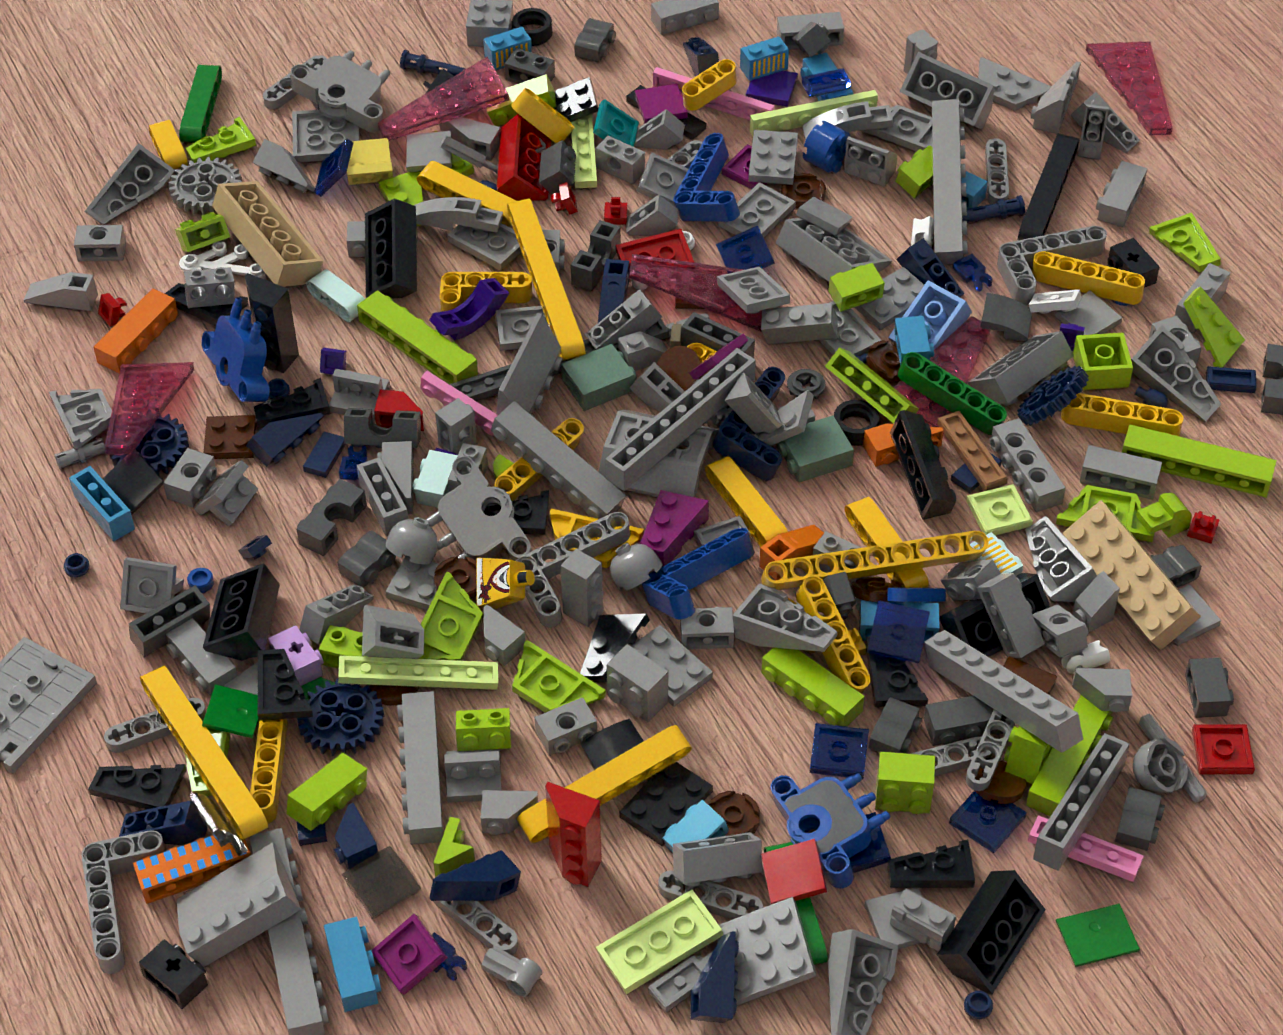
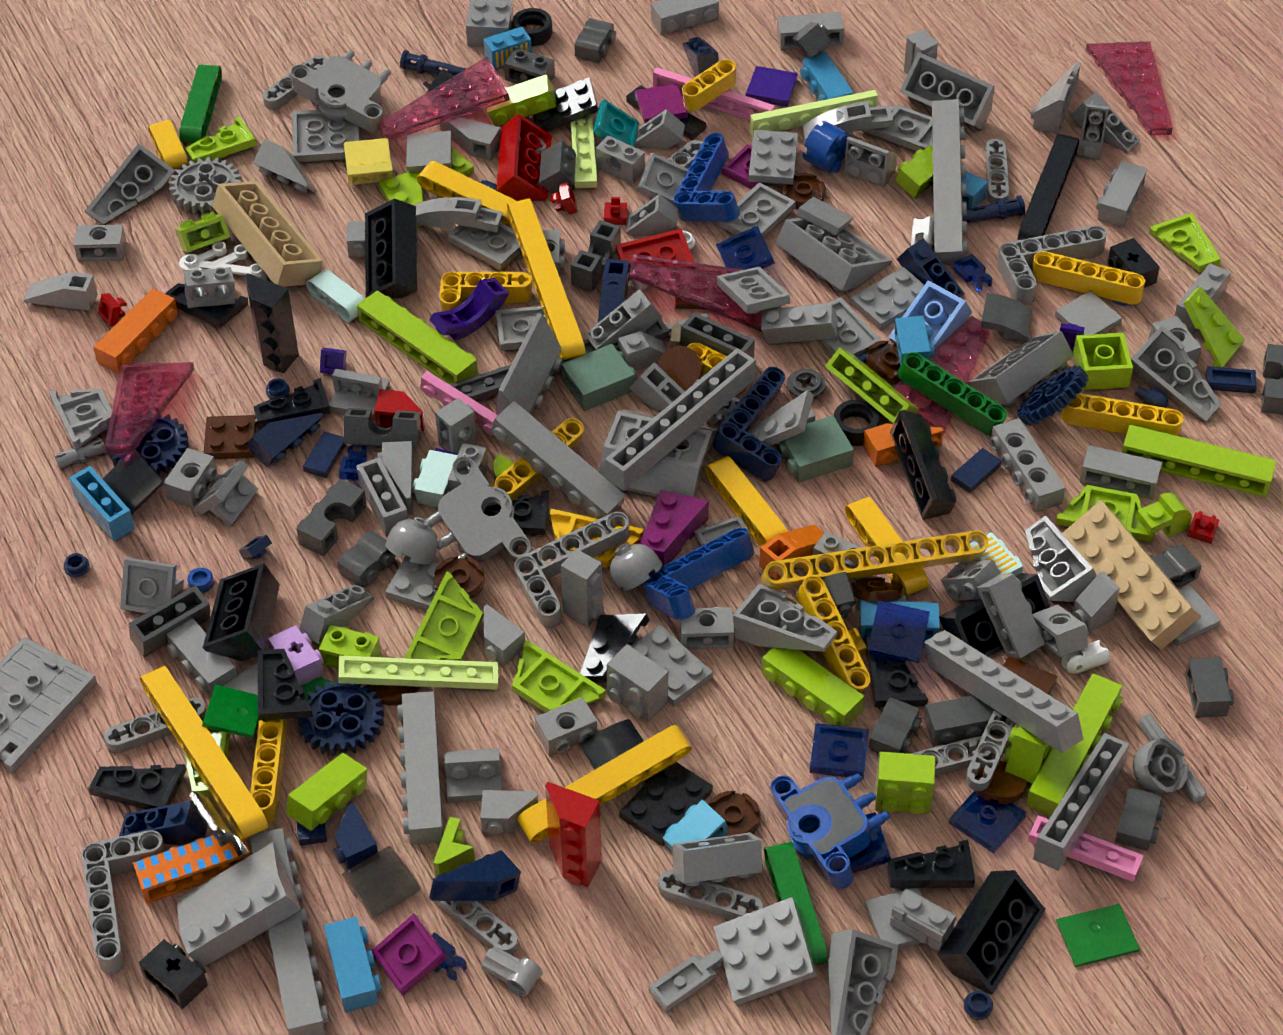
blue piece [201,297,270,402] -> none
clear blue plate [315,139,353,197] -> none
light grey slope [362,605,424,659] -> none
light grey axle [440,135,498,174] -> none
lime brick [456,708,511,751] -> none
yellow torso [476,558,535,609] -> none
yellow beam [511,88,575,143] -> none
yellowish green plate [596,889,723,994] -> none
magenta tile [689,333,748,379] -> none
dark blue slope [690,931,739,1023] -> none
light grey slope [724,372,782,433] -> none
dark azure brick [740,36,789,81] -> none
tile [761,839,827,904] -> none
clear blue plate [802,68,851,97] -> none
lime brick [828,263,885,312] -> none
blue beam [887,588,946,602] -> none
medium nougat tile [937,411,1008,491] -> none
yellowish green plate [966,484,1033,536] -> none
light grey wing [978,57,1052,111] -> none
white plate [1029,290,1081,314] -> none
light grey slope [1072,668,1132,712] -> none
red tile [1192,724,1255,775] -> none

